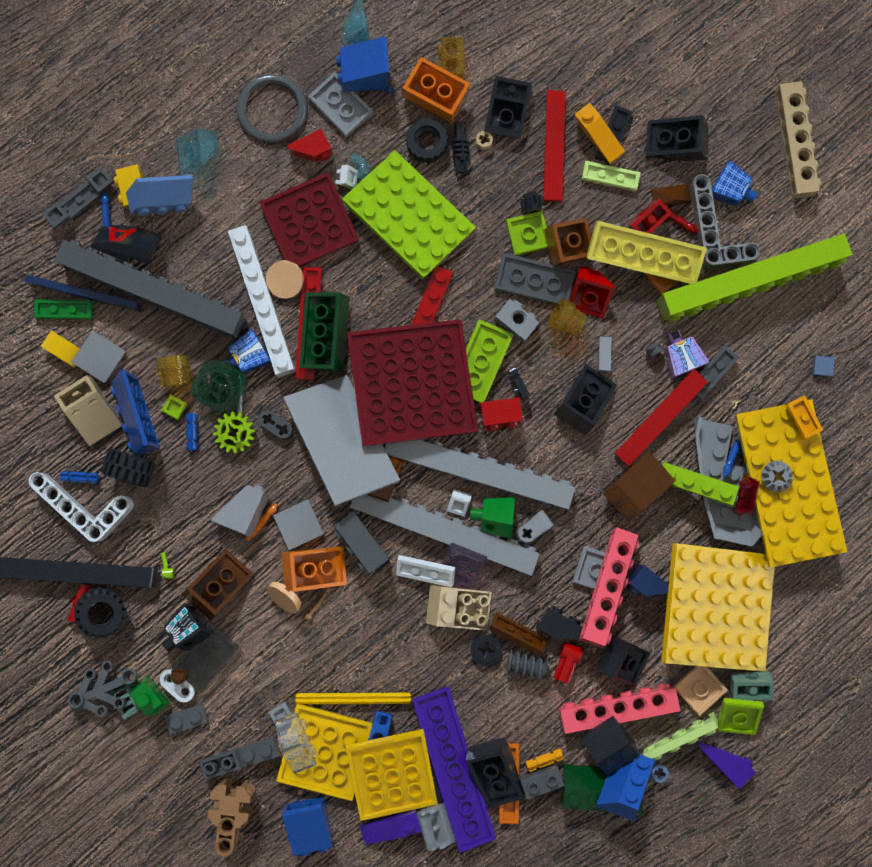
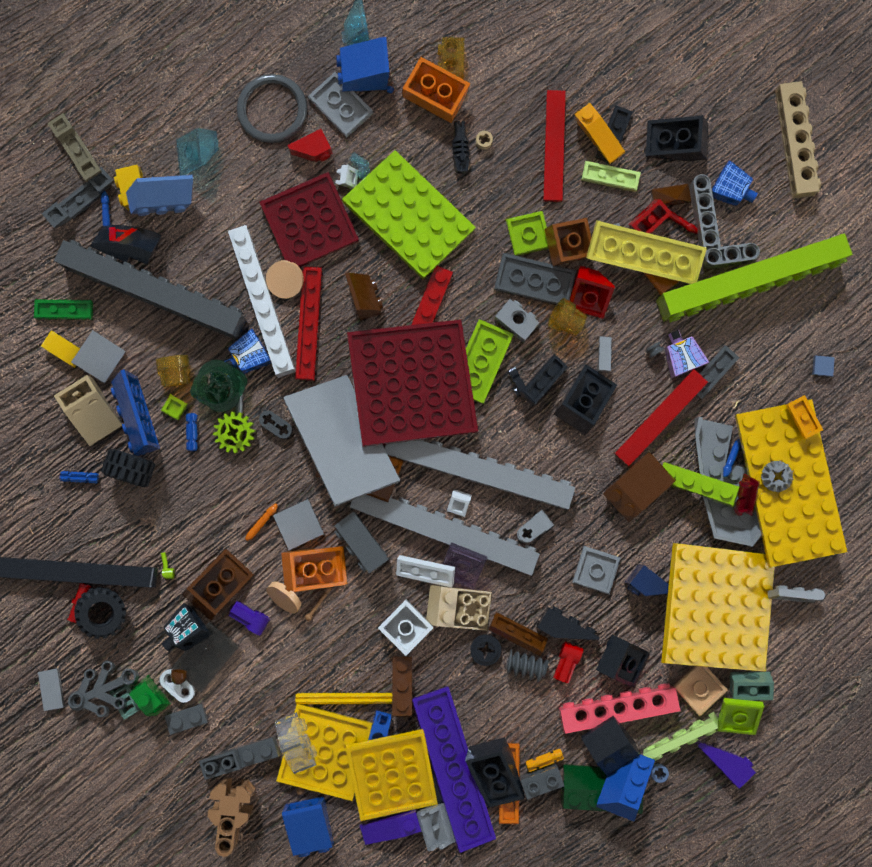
dark blue tile [25,275,142,312] -> none
white beam [29,472,134,542] -> none
light grey slope [211,484,270,538] -> none
light grey tile [268,701,294,729] -> none
dark green slope [299,292,350,372] -> none
black tyre [406,118,448,163] -> none
green torso [470,497,515,538] -> none
red brick [479,397,523,432] -> none
black slope [484,76,532,139] -> none
black gear [520,191,544,214] -> none
coral brick [579,527,639,648] -> none
none -> light grey tile [38,668,65,711]
none -> dark tan slope [47,113,102,182]
none -> dark purple piece [228,601,270,636]
none -> reddish brown slope [345,272,384,321]
none -> white slope [378,599,434,656]
none -> reddish brown plate [392,657,412,717]
none -> black tile [519,354,568,407]
none -> light grey hinge [768,586,825,603]

